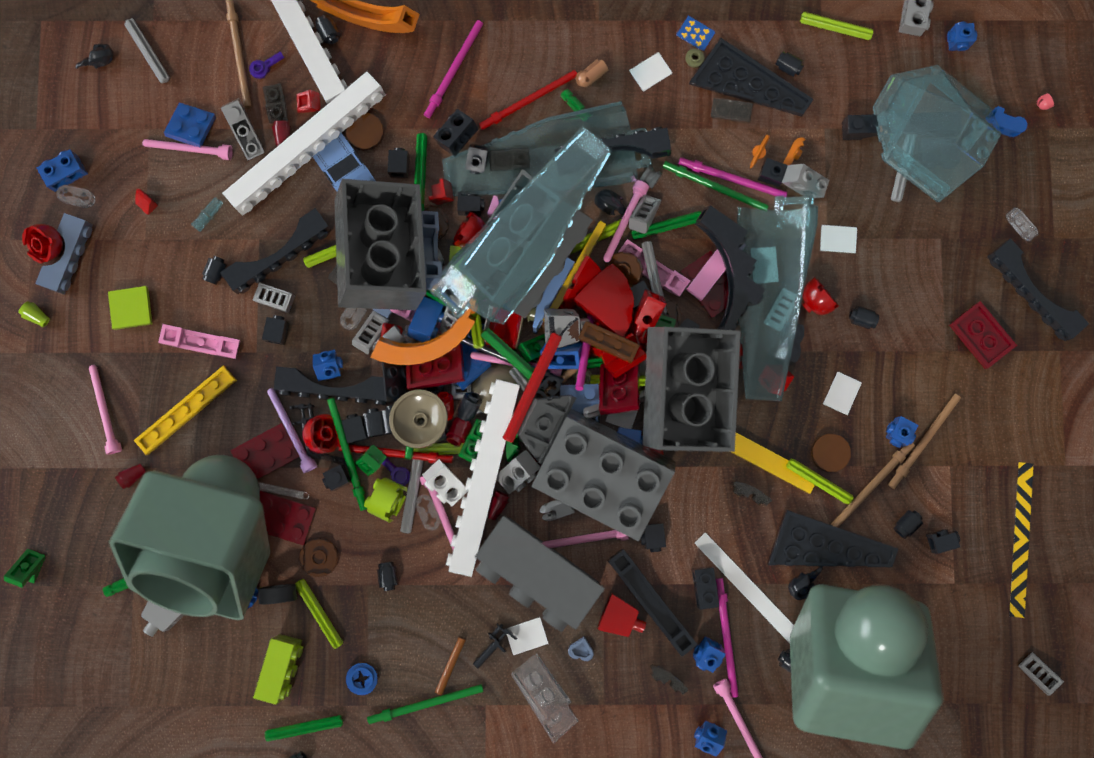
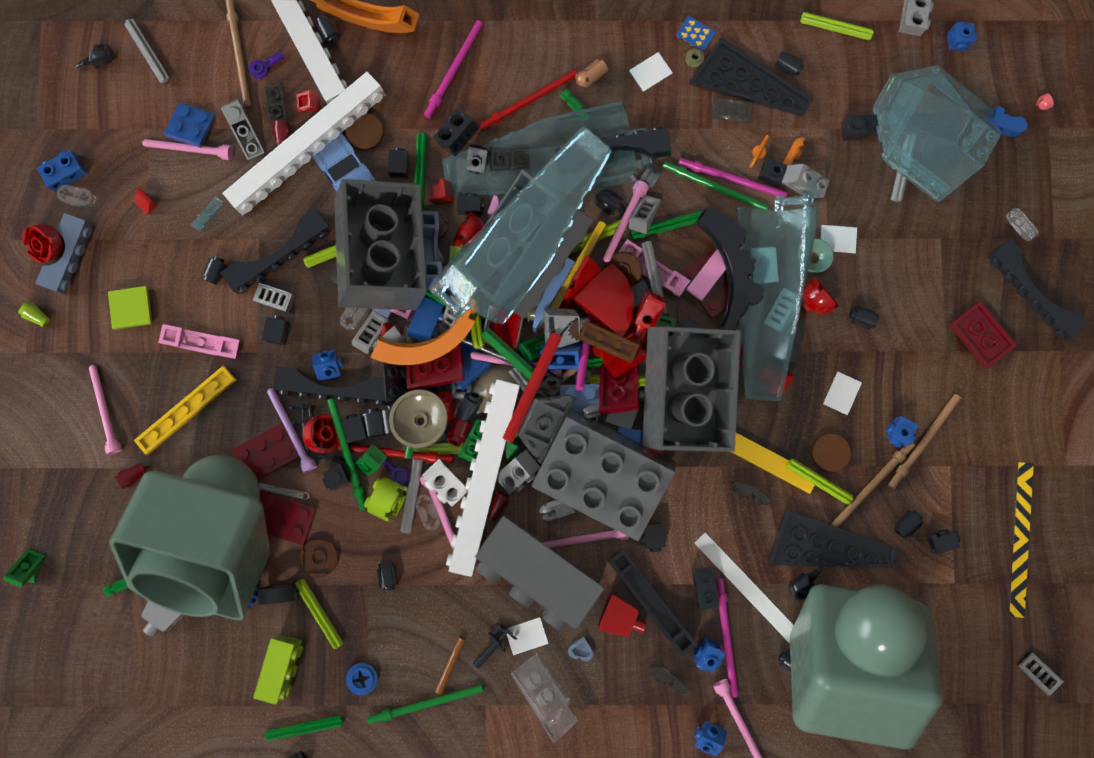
none -> sand green piece [798,238,834,273]

